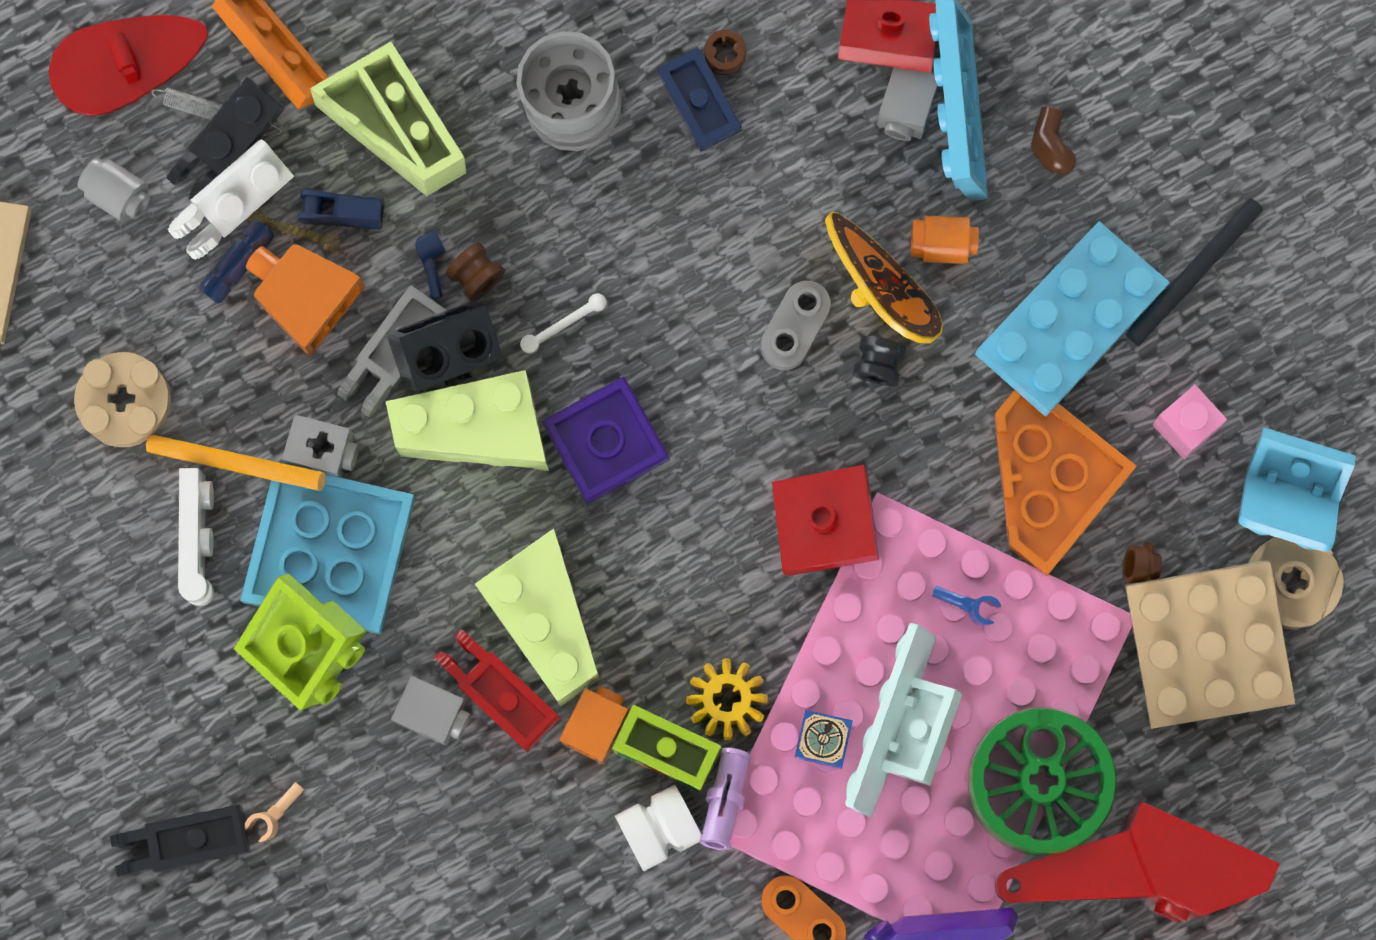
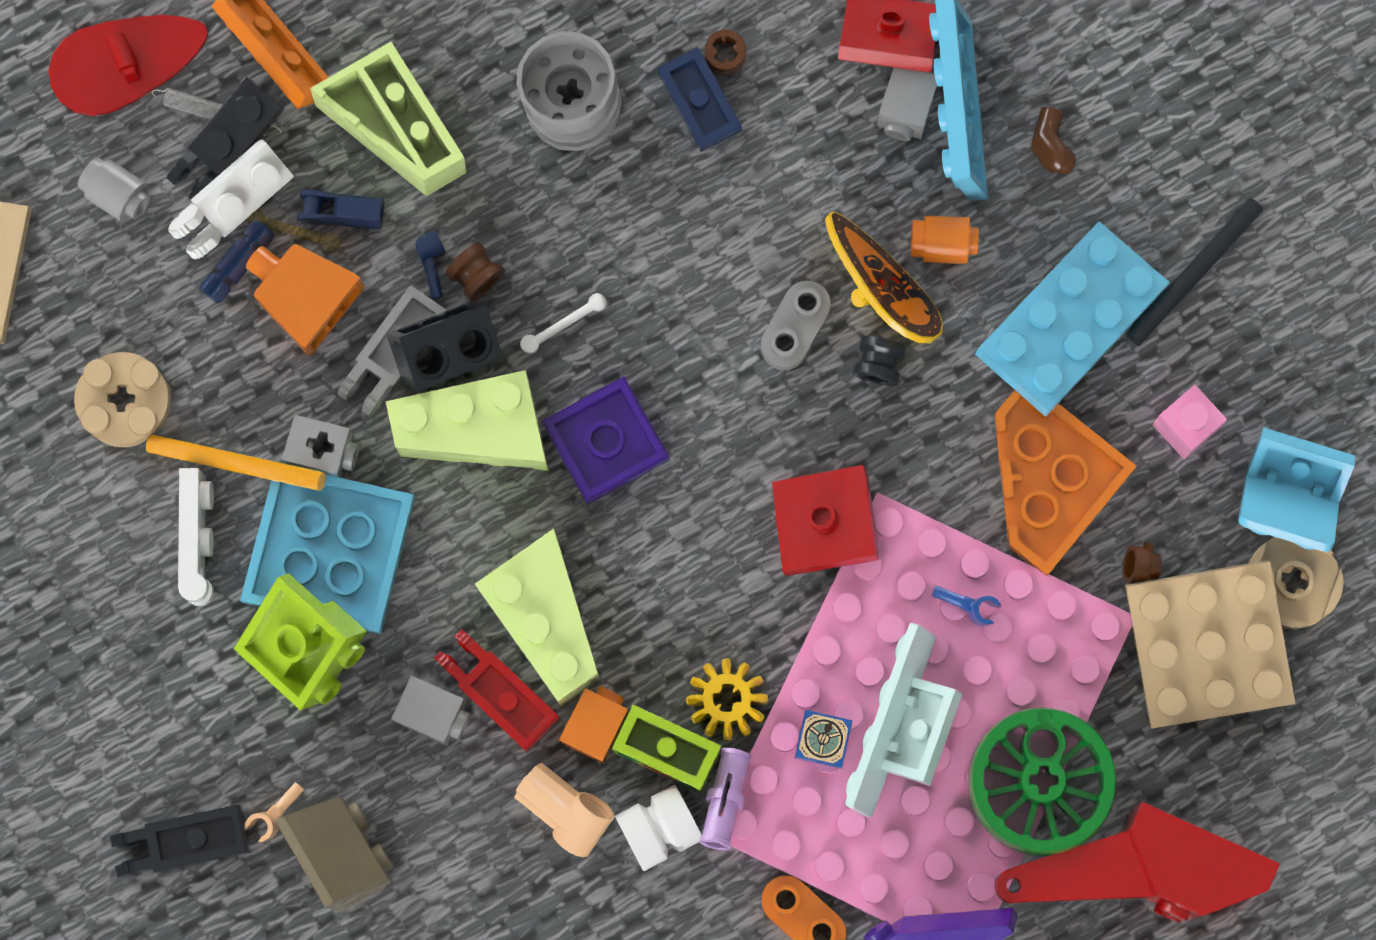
none -> dark tan slope [275,796,395,912]
none -> light nougat piece [514,763,615,857]

